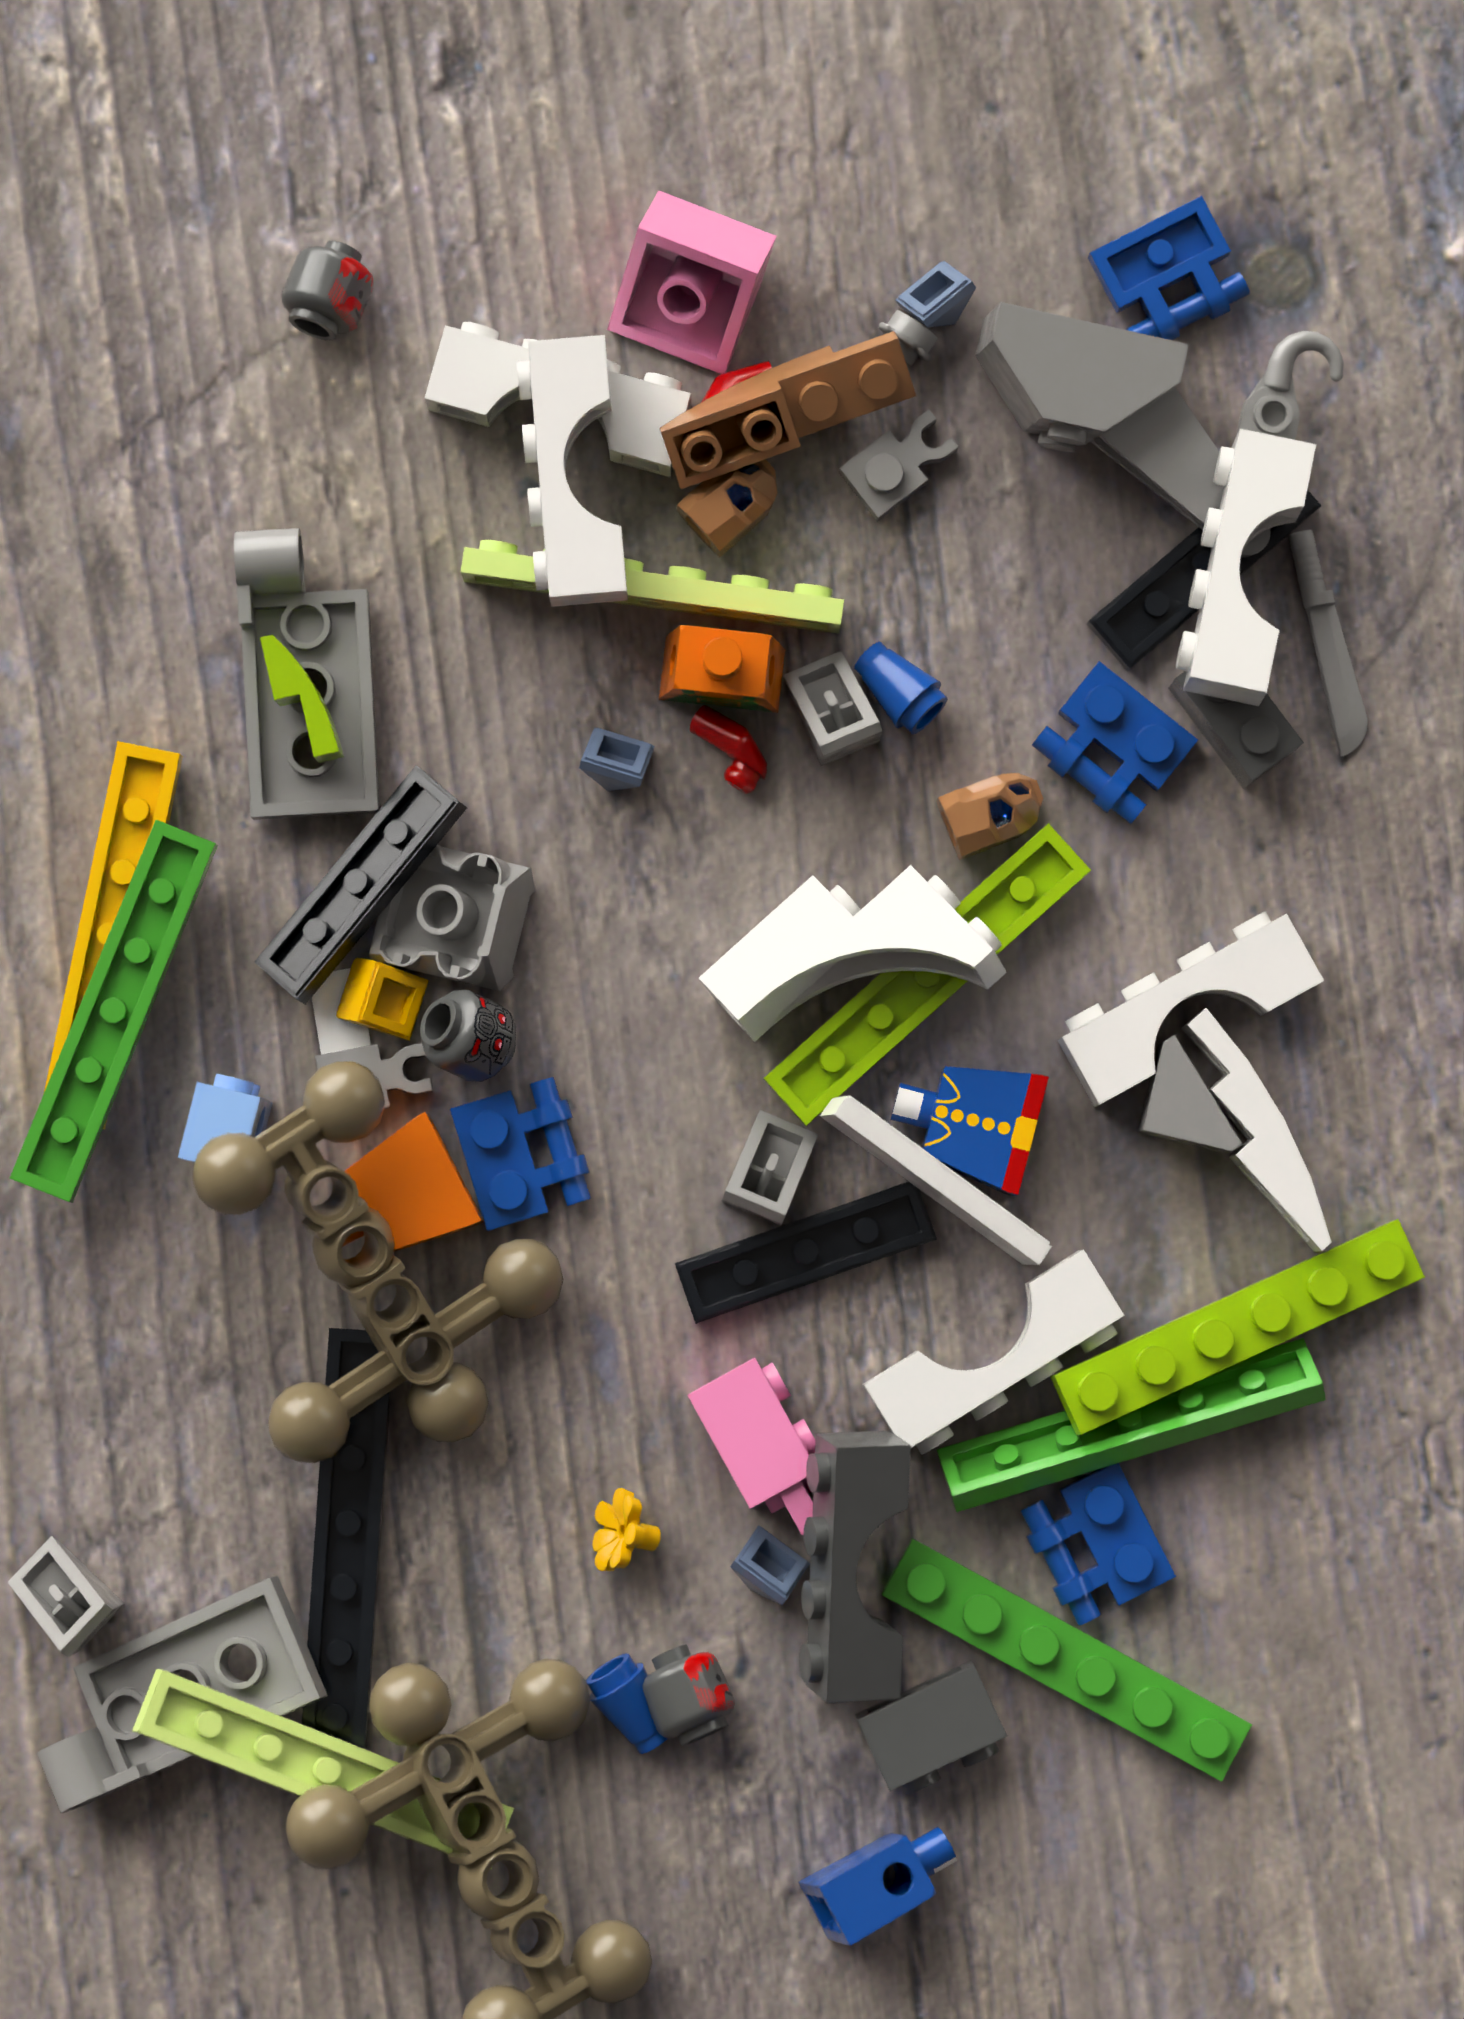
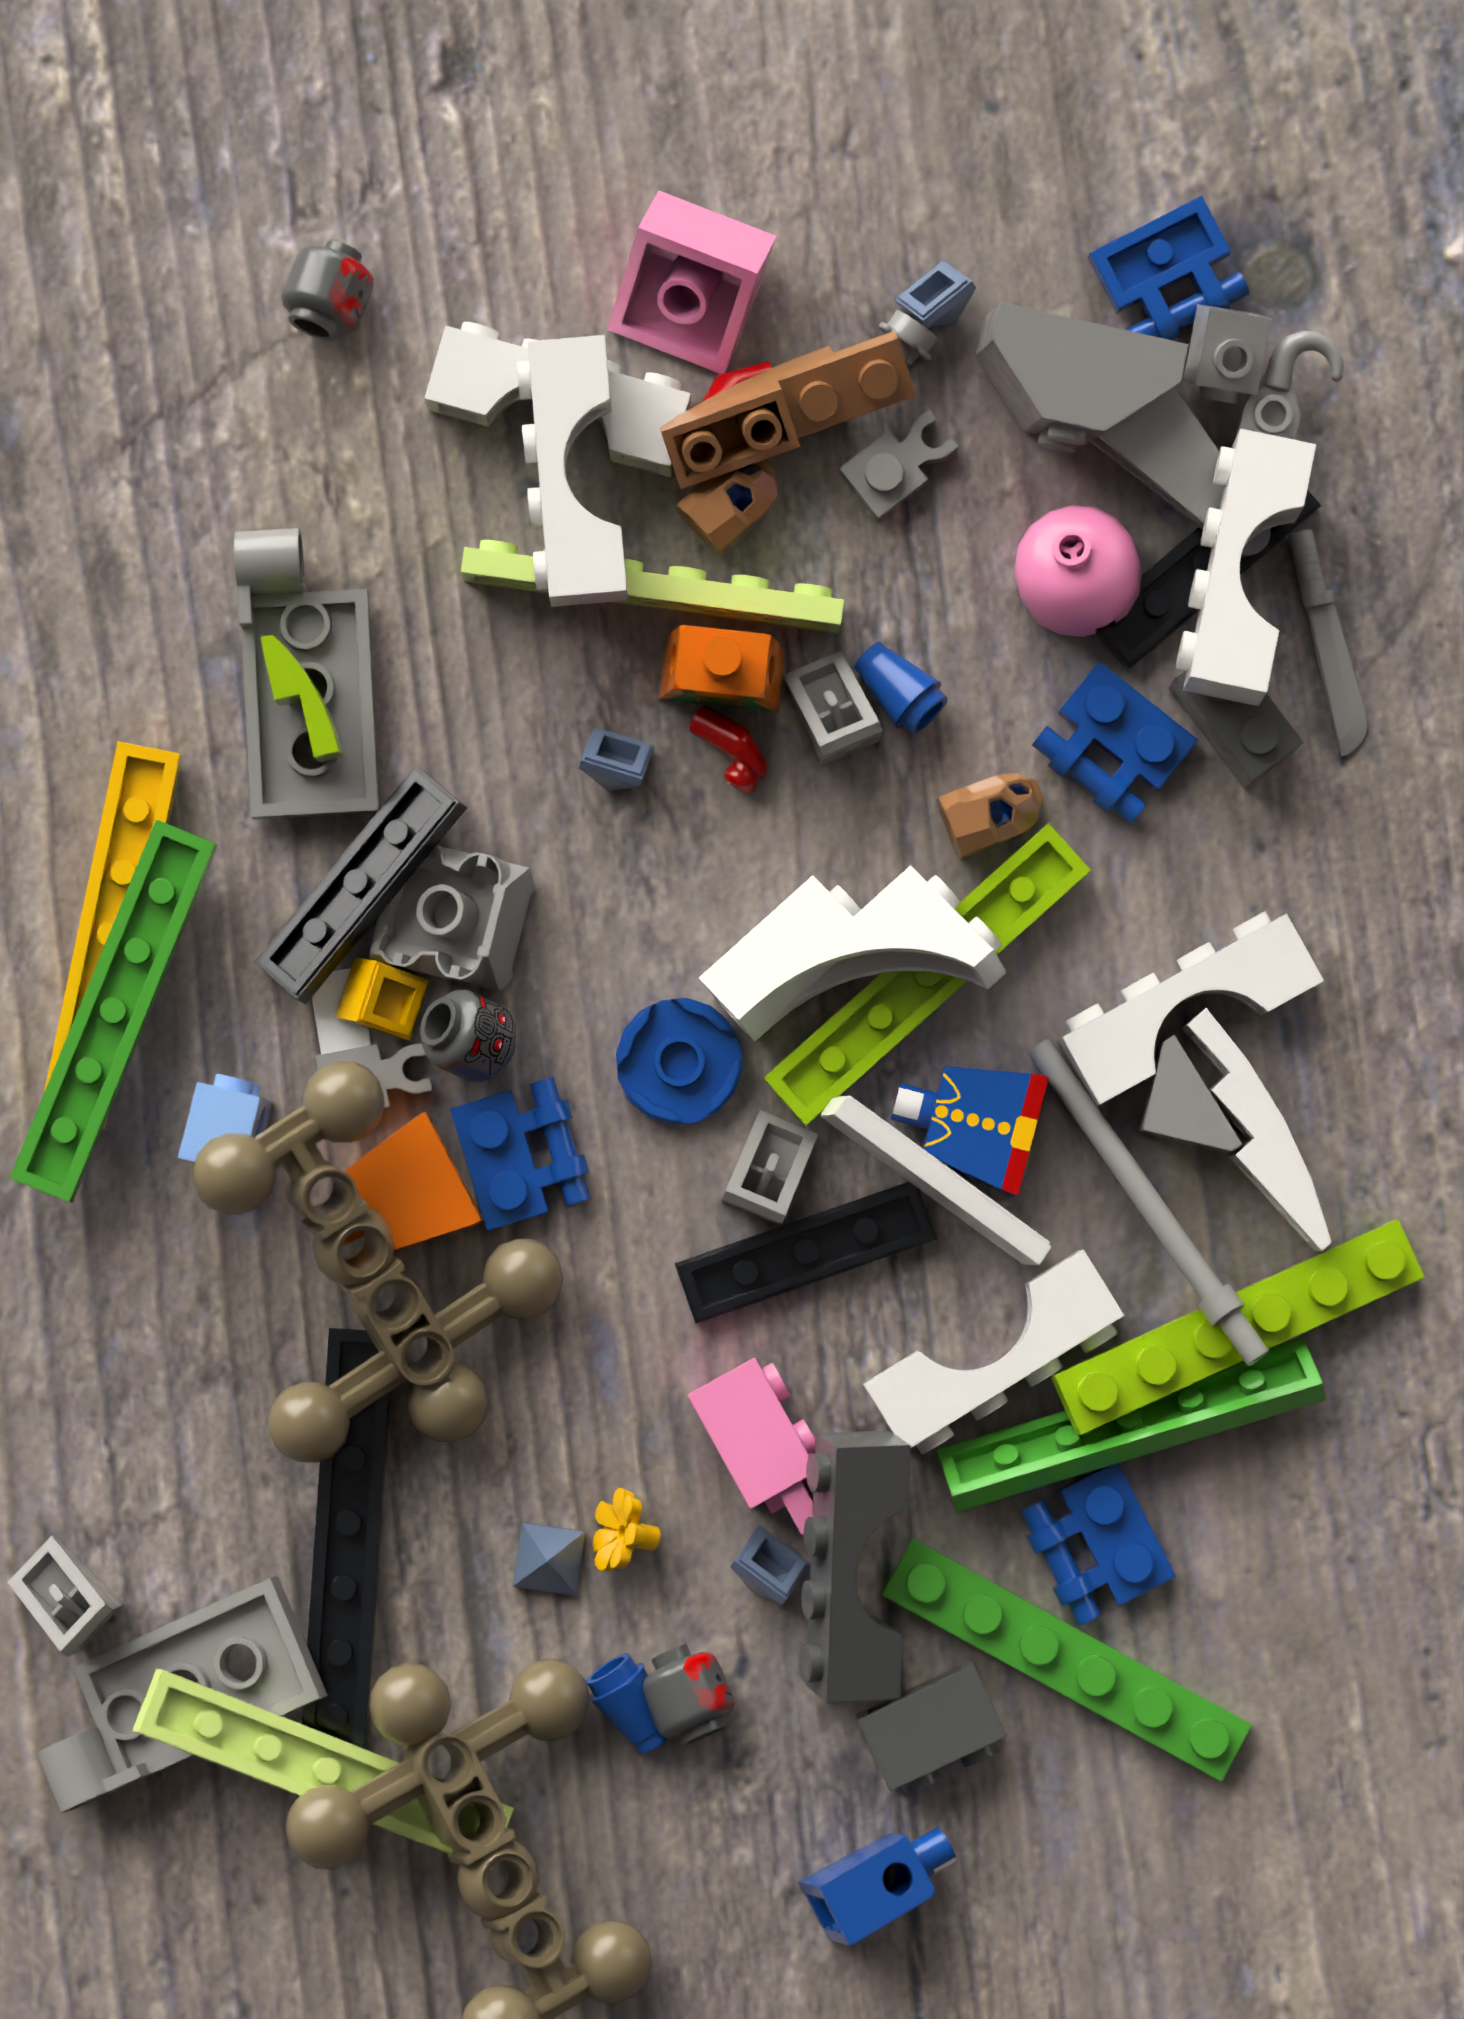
none -> sand blue slope [513,1522,585,1596]
none -> blue tile [616,998,743,1125]
none -> bright pink cylinder [1014,505,1142,637]
none -> light grey bar [1029,1039,1269,1366]
none -> light grey brick [1183,304,1272,403]

